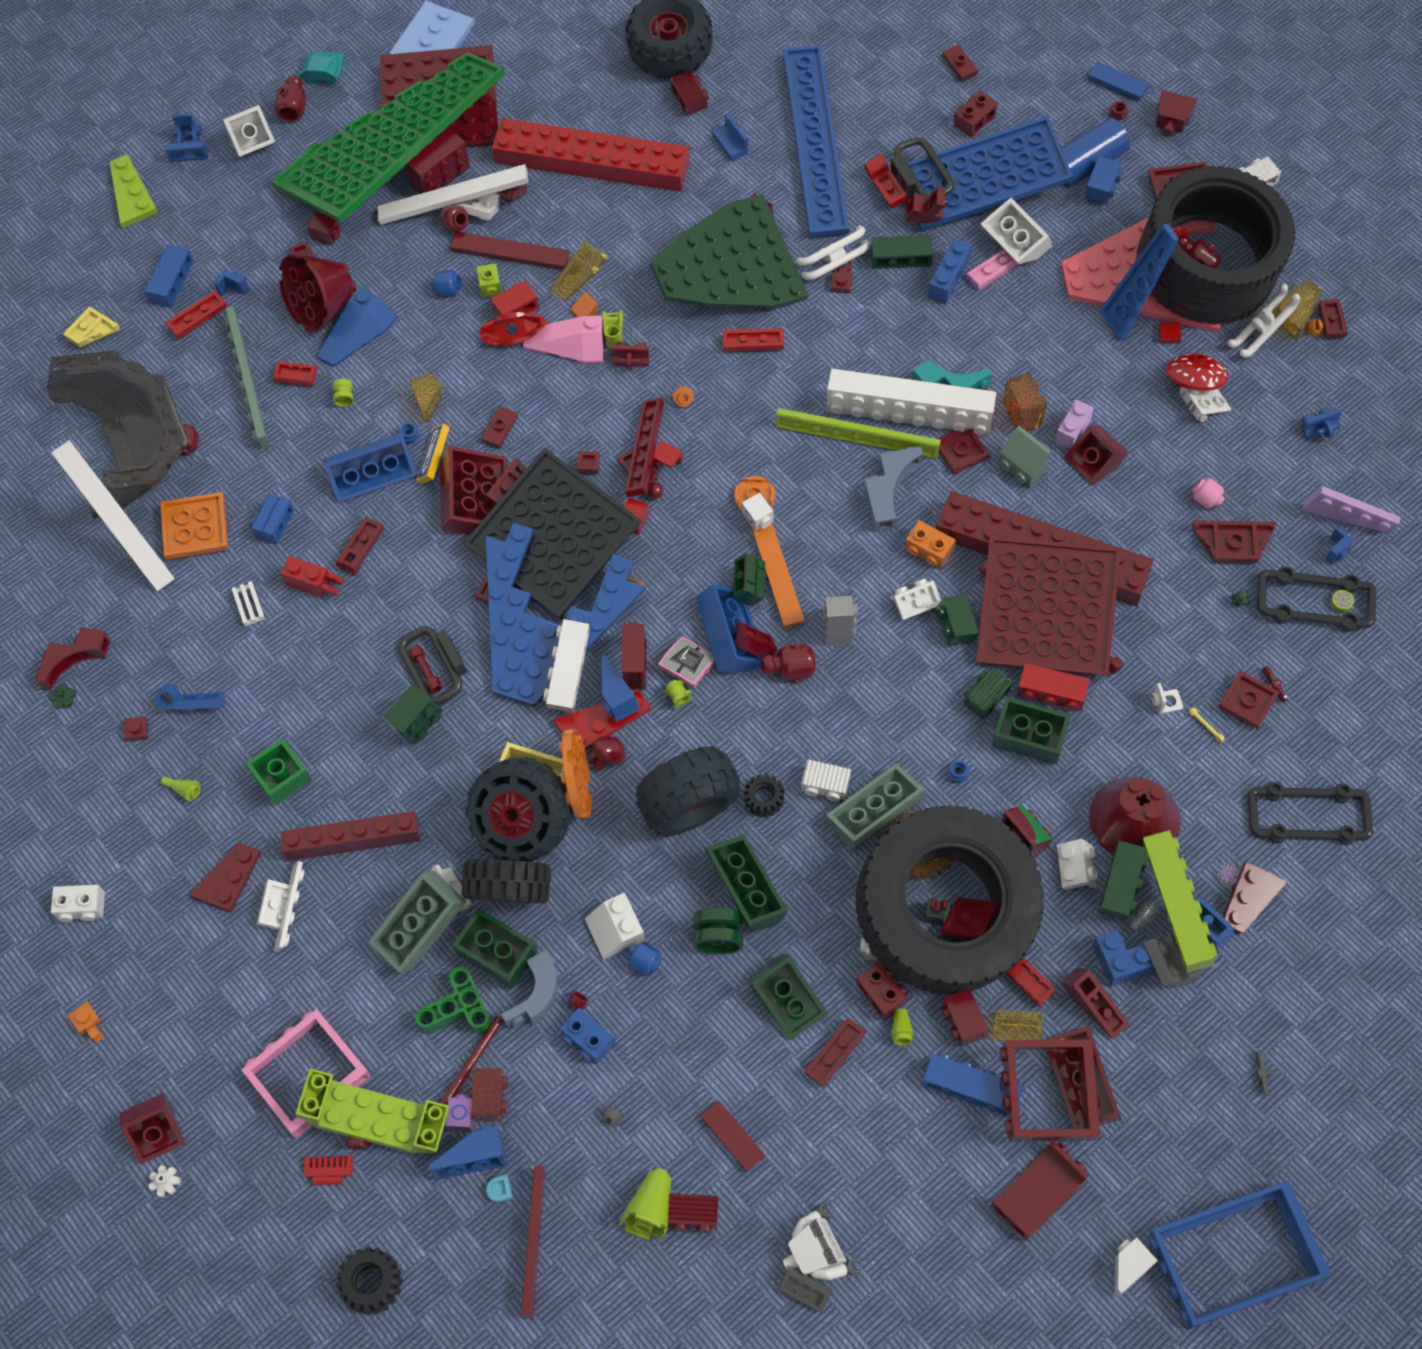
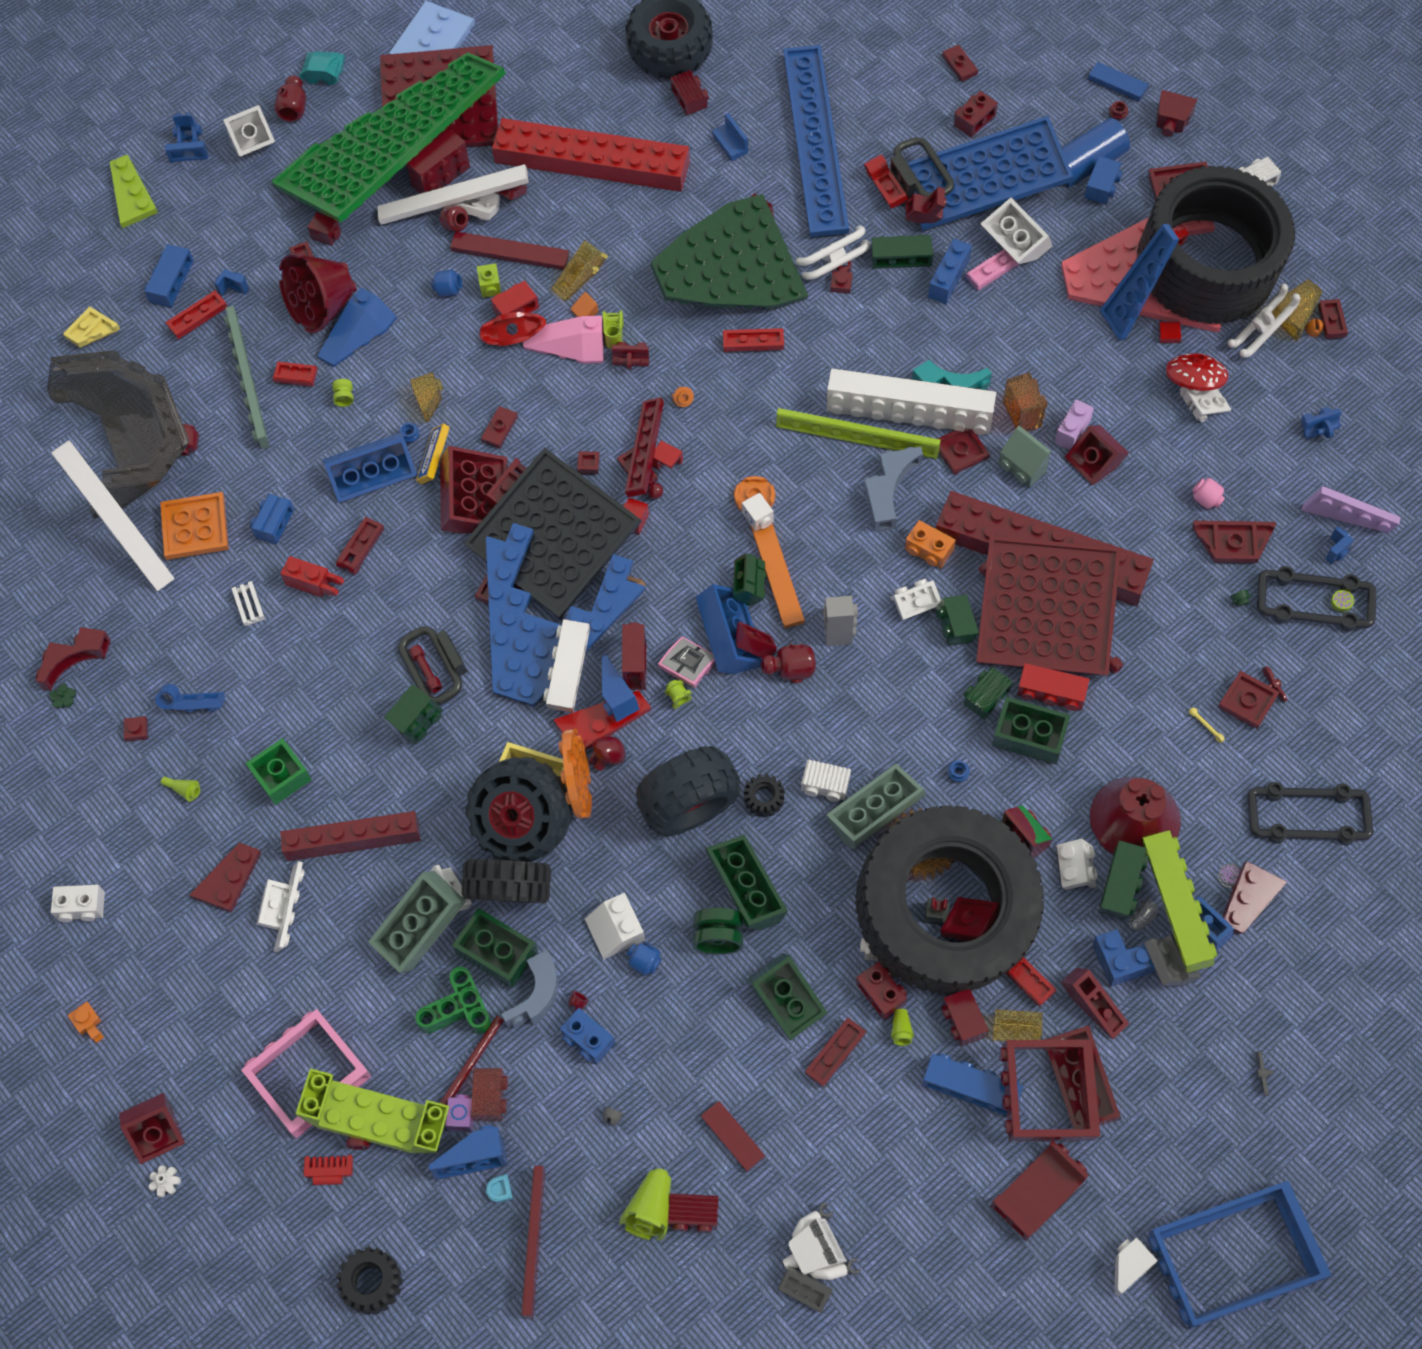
white bracket [1151,683,1183,715] -> none
dark red piece [1178,234,1222,269] -> none

